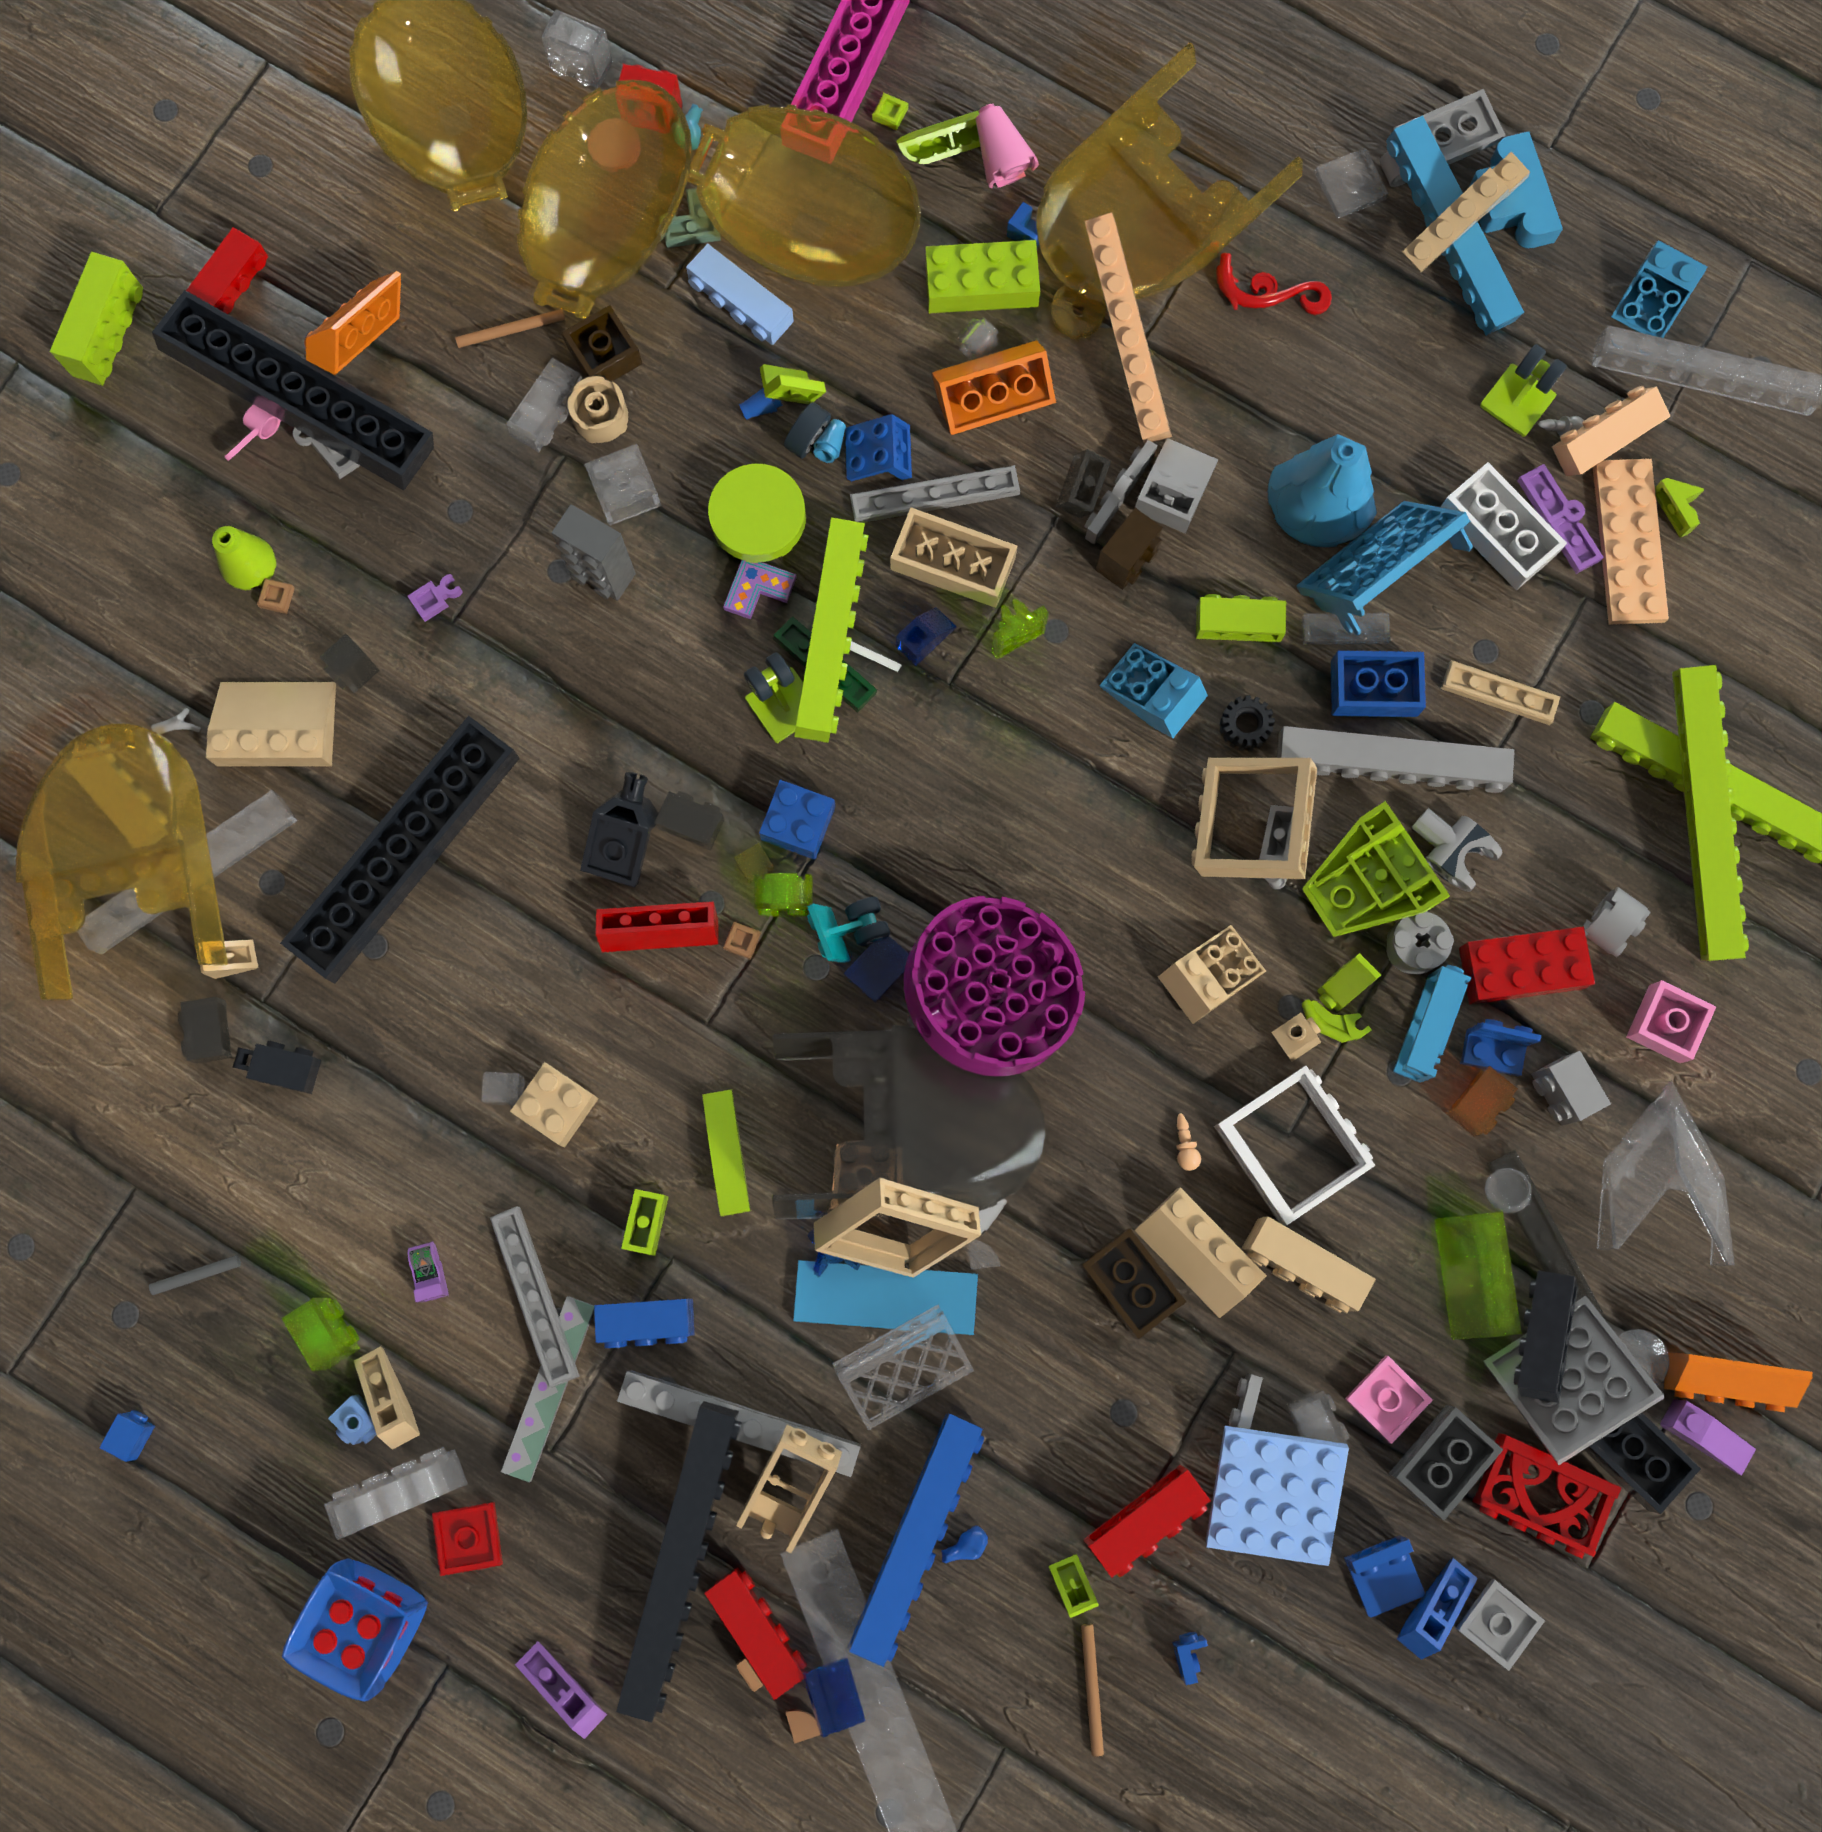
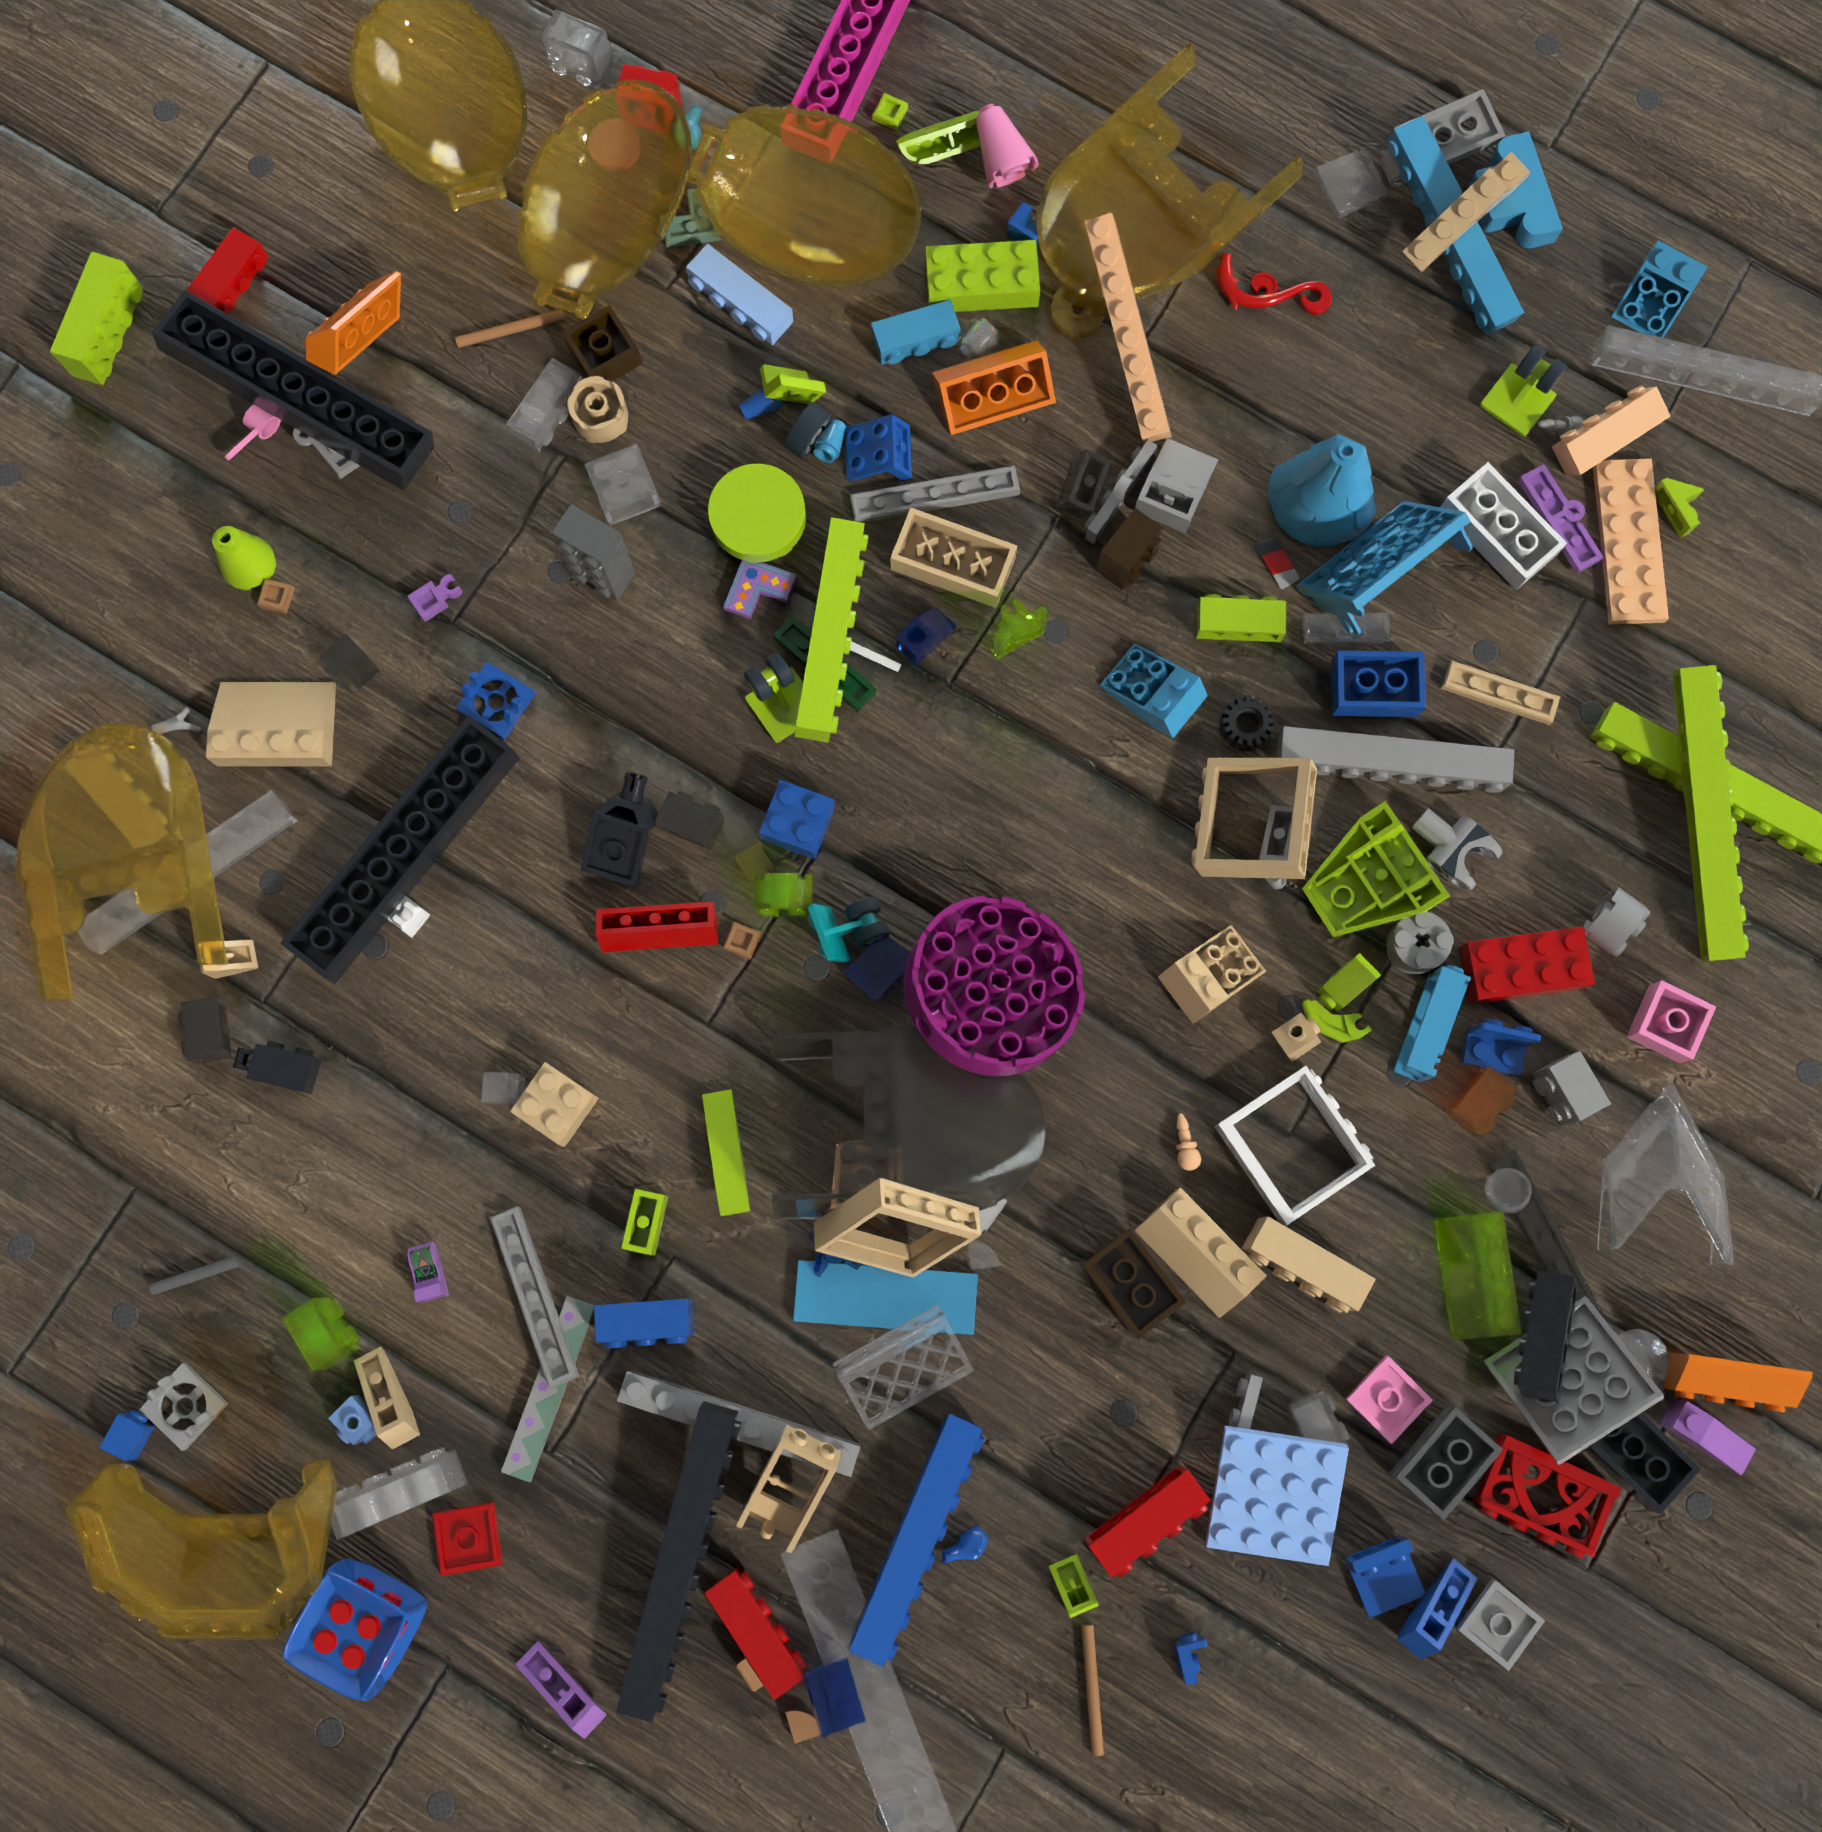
none -> clear yellow windscreen [66,1459,337,1640]
none -> light grey piece [139,1363,229,1451]
none -> white tile [387,896,430,937]
none -> blue piece [455,662,536,740]
none -> dark azure brick [871,299,961,365]
none -> sticker [1255,536,1300,589]

